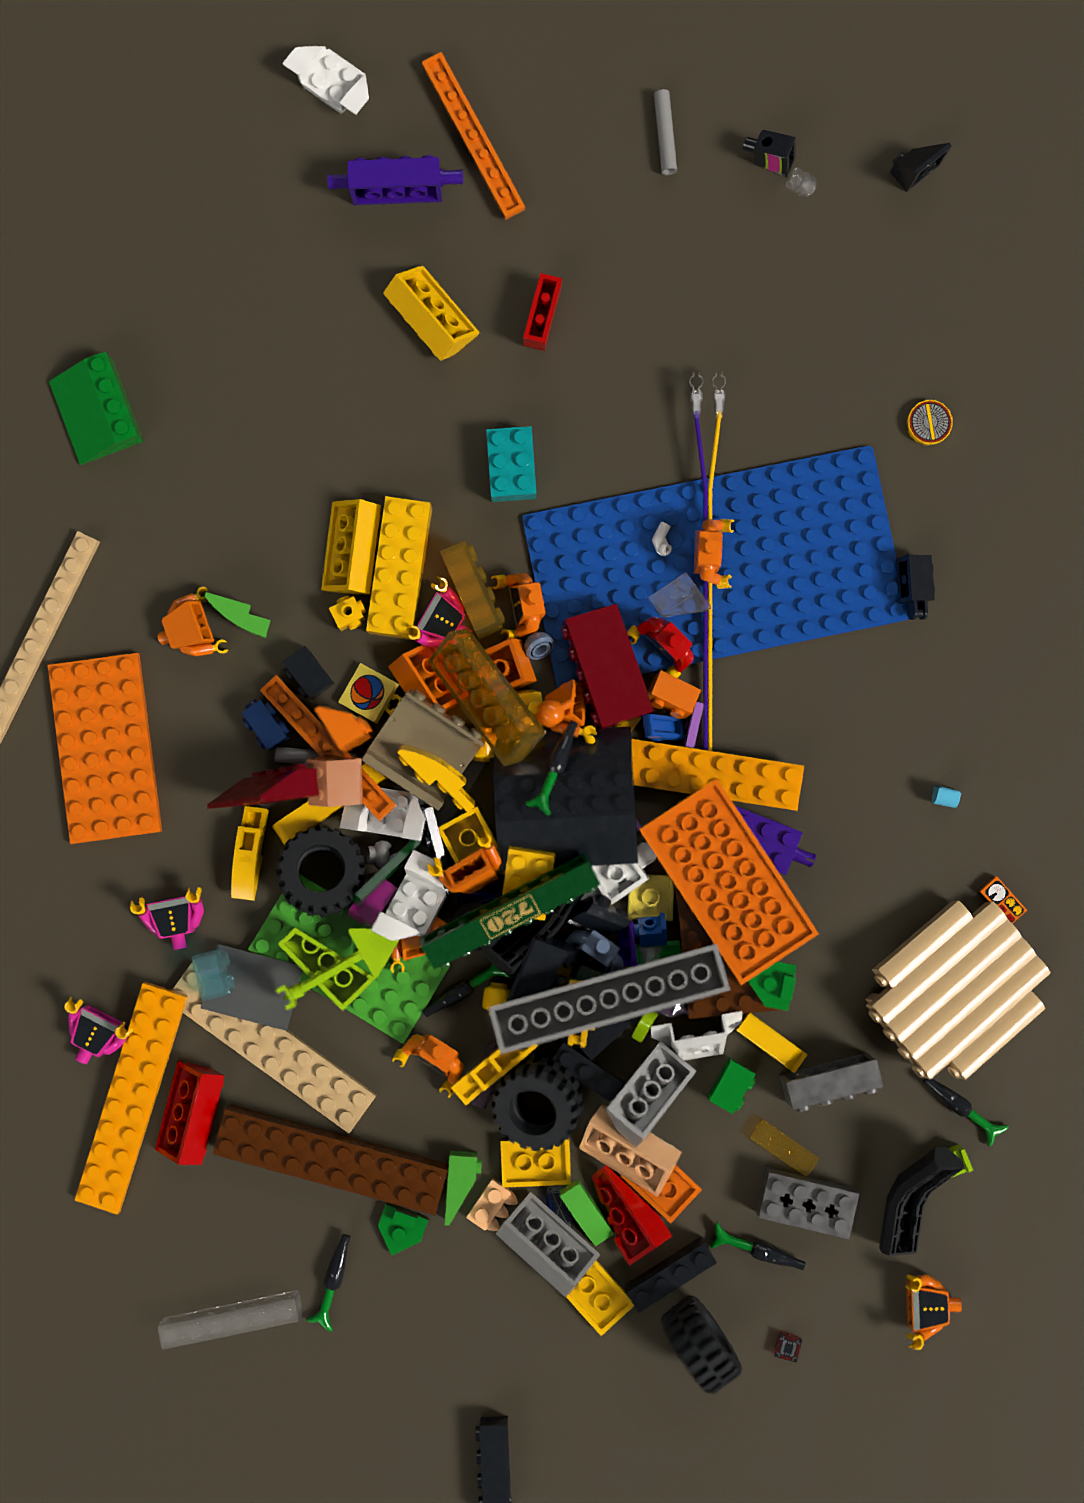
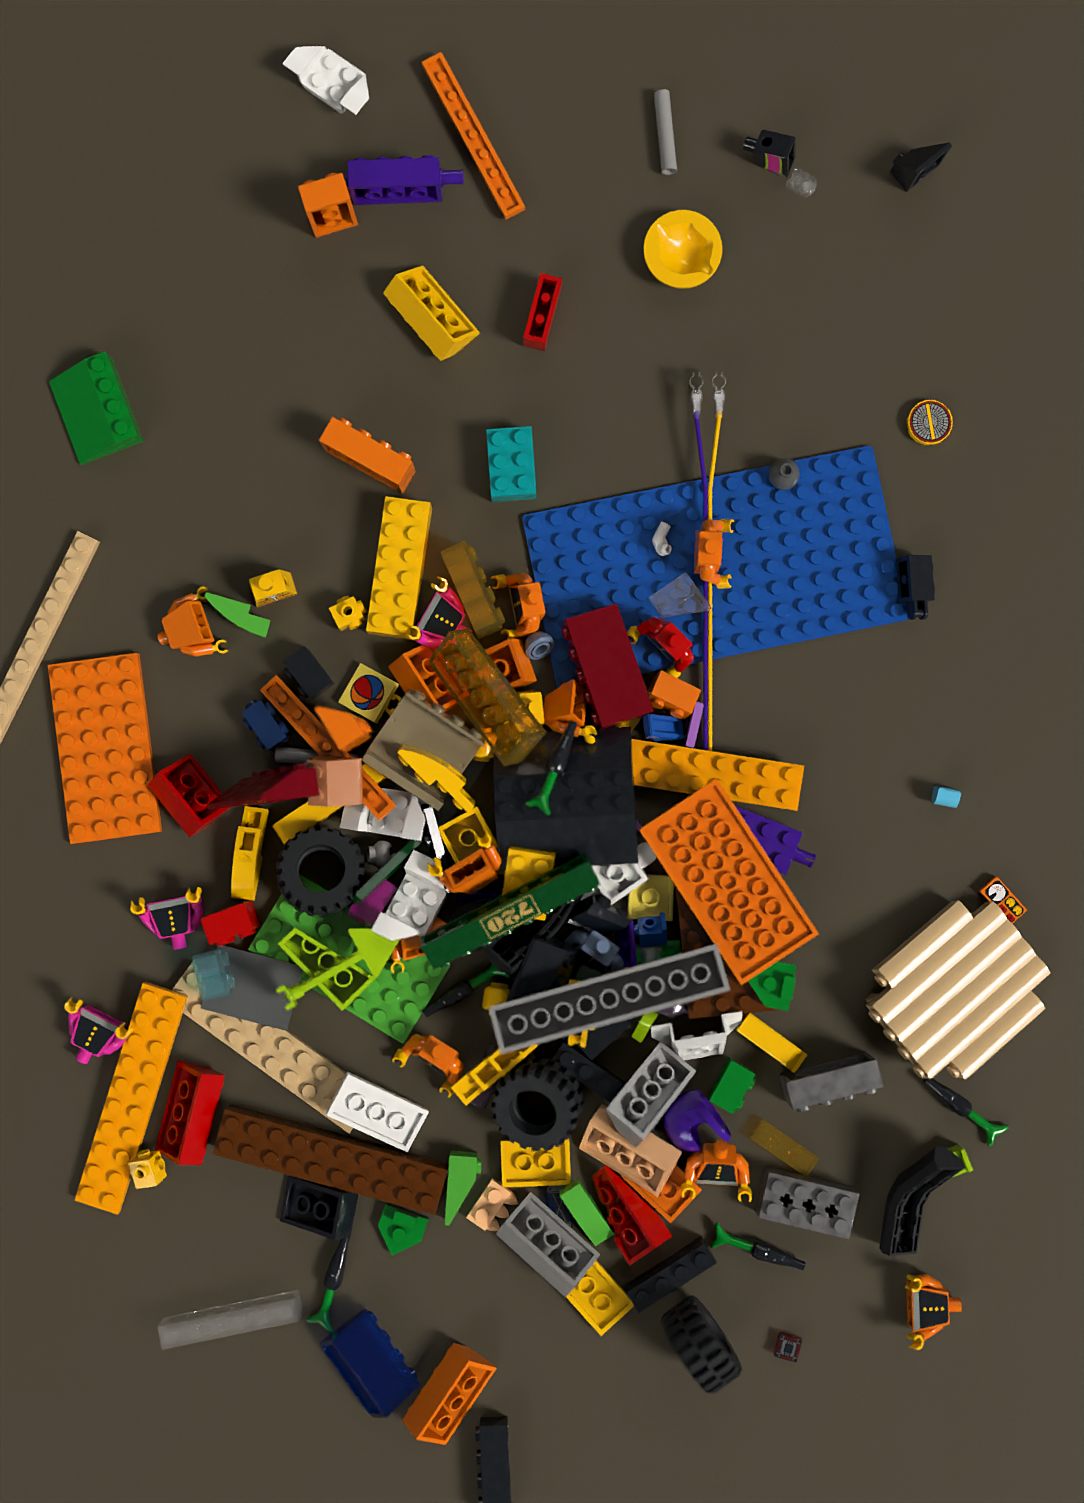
yellow slope [321,499,381,595] -> none
orange piece [536,698,574,727] -> none
none -> yellow brick [129,1149,167,1189]
none -> red slope [147,754,231,838]
none -> red brick [200,901,262,947]
none -> yellow torso [249,569,297,607]
none -> black slope [280,1175,358,1240]
none -> orange brick [298,173,358,238]
none -> orange brick [319,417,416,494]
none -> clear blue windscreen [320,1309,420,1418]
none -> white plate [325,1072,429,1152]
none -> orange slope [402,1343,497,1445]
none -> yellow piece [644,210,722,289]
none -> dark purple piece [663,1089,732,1152]
none -> orange torso [680,1139,752,1202]
none -> dark grey brick [768,458,800,490]

